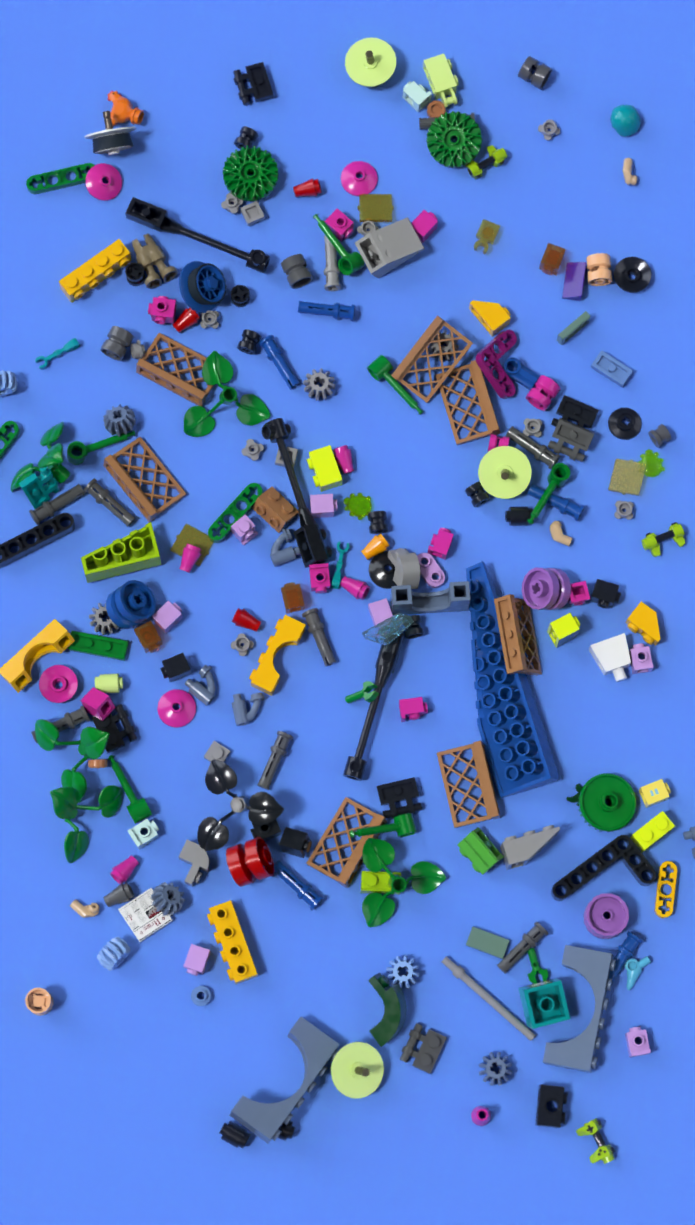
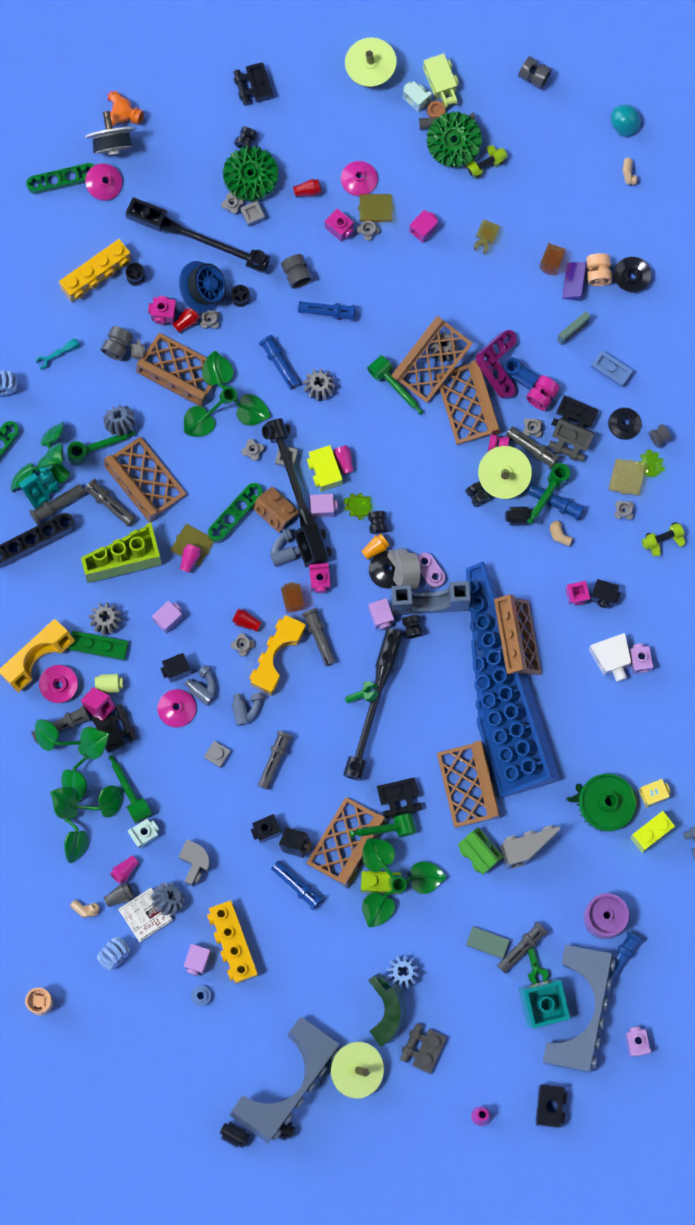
nougat tile [88,759,108,768] -> none
blue wheel [106,580,156,629] -> none
dark tan piece [132,234,178,288] -> none
clear orange brick [134,620,162,653] -> none
black plant [197,760,284,851] -> none
red wheel [226,837,274,887] -> none
lavender brick [231,514,258,546] -> none
black wheel [237,329,261,355] -> none
green piece [313,214,364,275] -> none
light grey pin [324,235,341,291] -> none
teal piece [332,541,349,589] -> none
dark pink cone [340,576,370,600] -> none
light grey slope [355,217,425,278] -> none
clear light blue wing [362,613,414,646] -> none
dark pink brick [399,697,428,722] -> none
dark pink brick [428,528,454,559] -> none
light grey bar [441,956,535,1041] -> none
yellow slope [469,300,511,336] -> none
sand blue gear [479,1052,512,1086] -> none
medium lavender wheel [522,567,571,610] -> none
light grey plate [538,119,560,140] -> none
neon yellow brick [547,613,580,648] -> none
black beam [551,835,656,901] -> none
lime piece [576,1119,615,1164] -> none
medium azure animal [625,956,651,990] -> none
yellow slope [626,601,660,646] -> none
yellow beam [654,861,677,919] -> none

